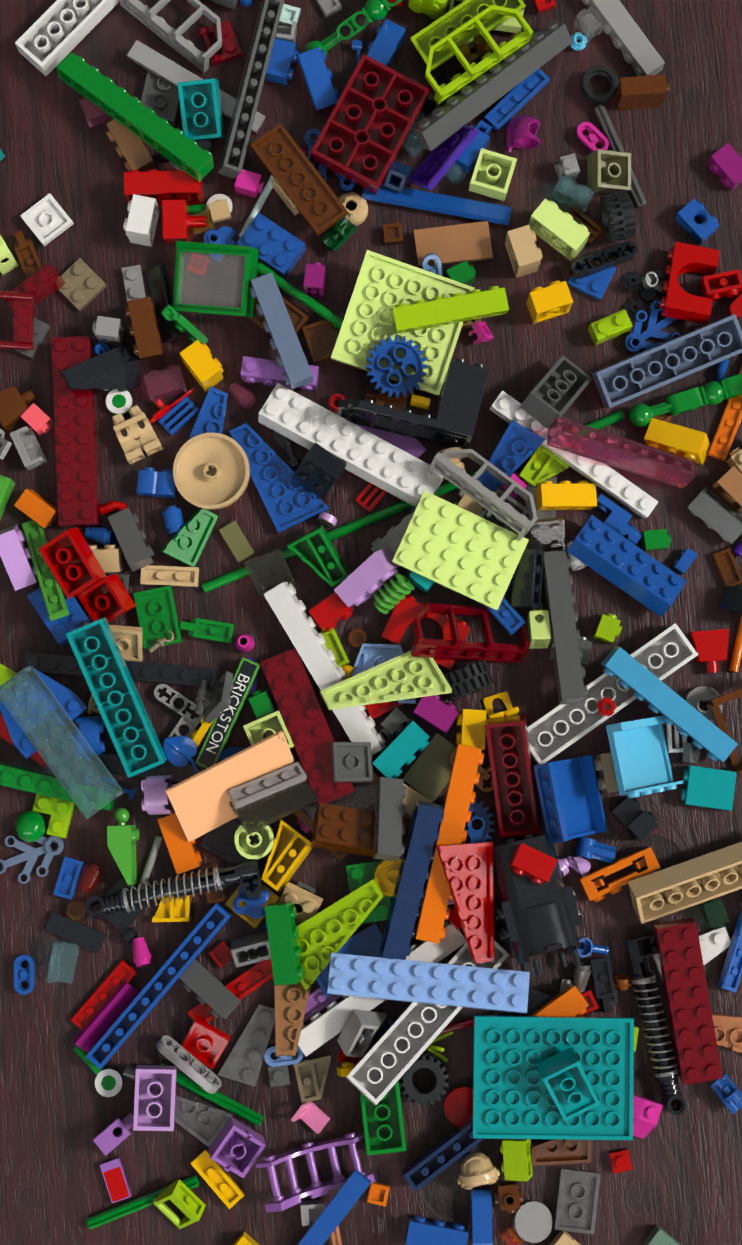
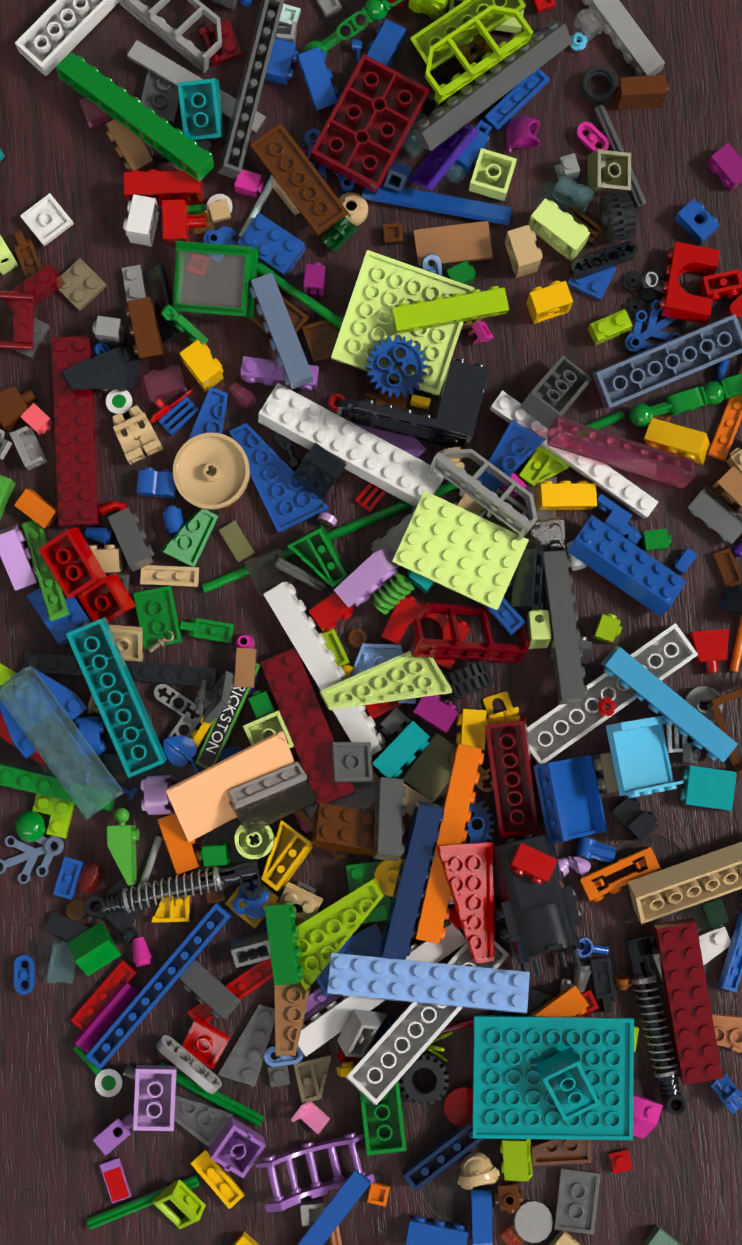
red tile [208,941,233,969] -> none
none -> green slope [68,921,122,976]
none -> green brick [200,842,230,867]
none -> medium nougat tile [234,648,257,688]
none -> dark grey axle [274,558,326,591]

